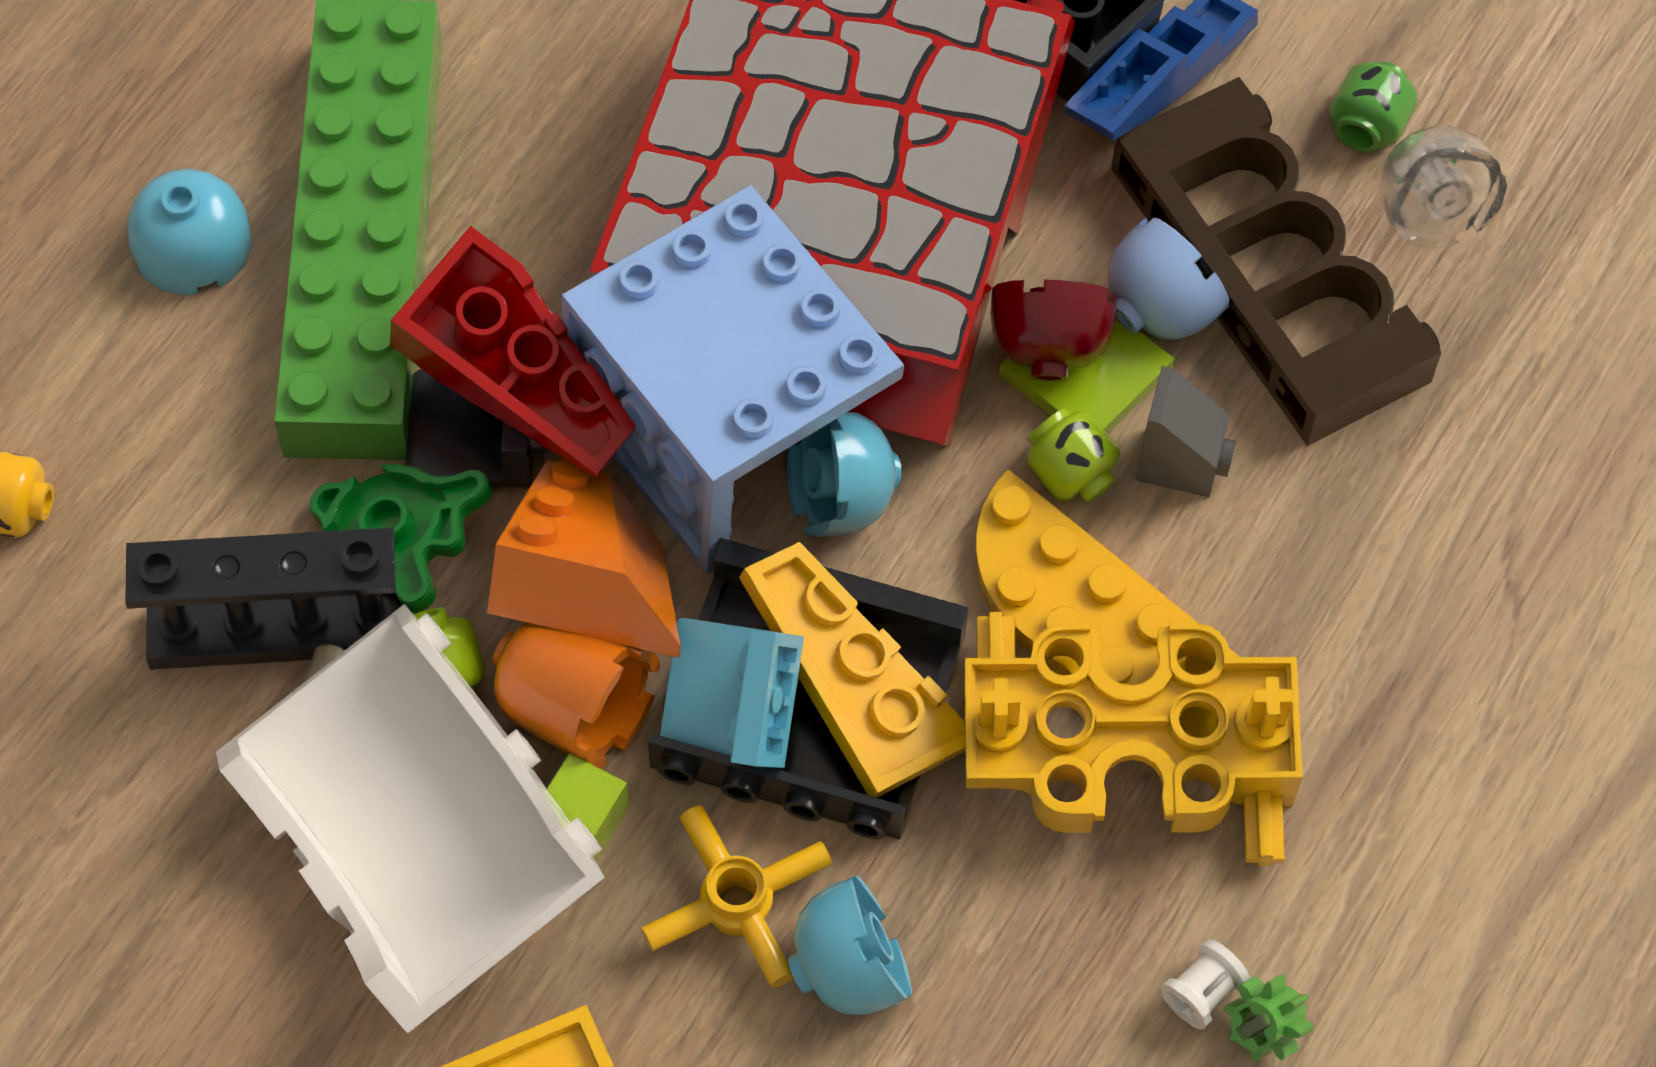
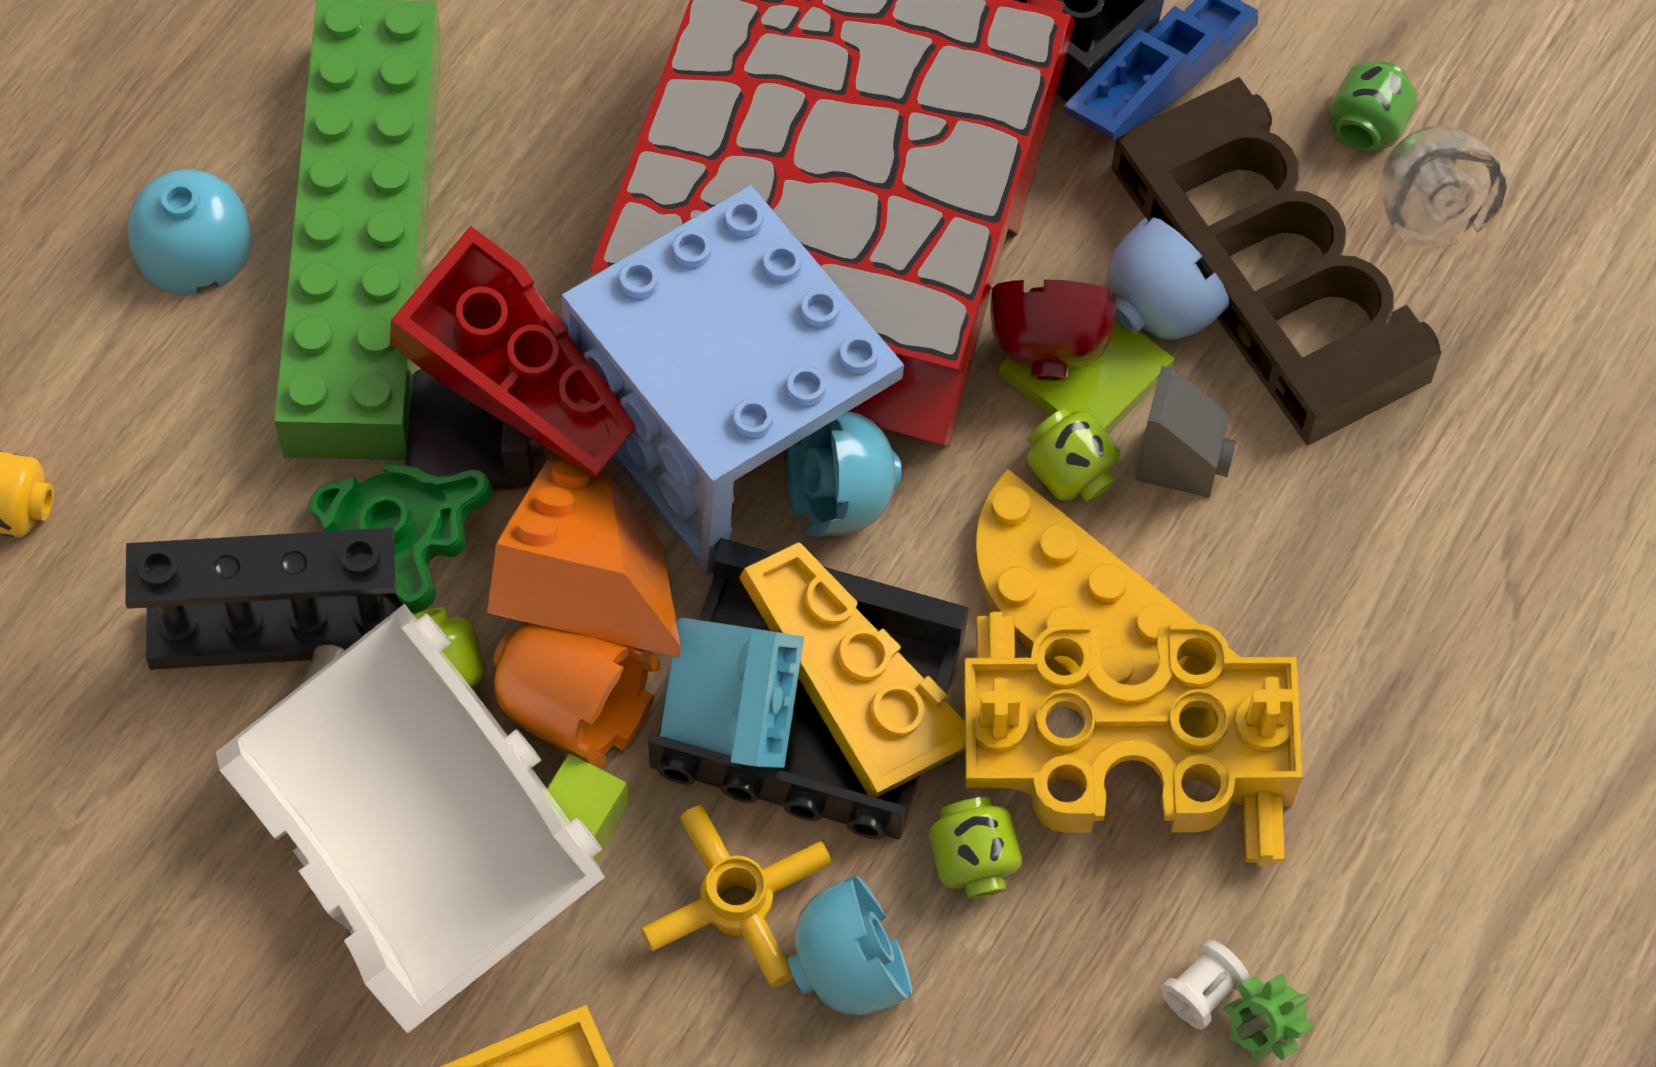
none -> lime head [929,797,1023,900]

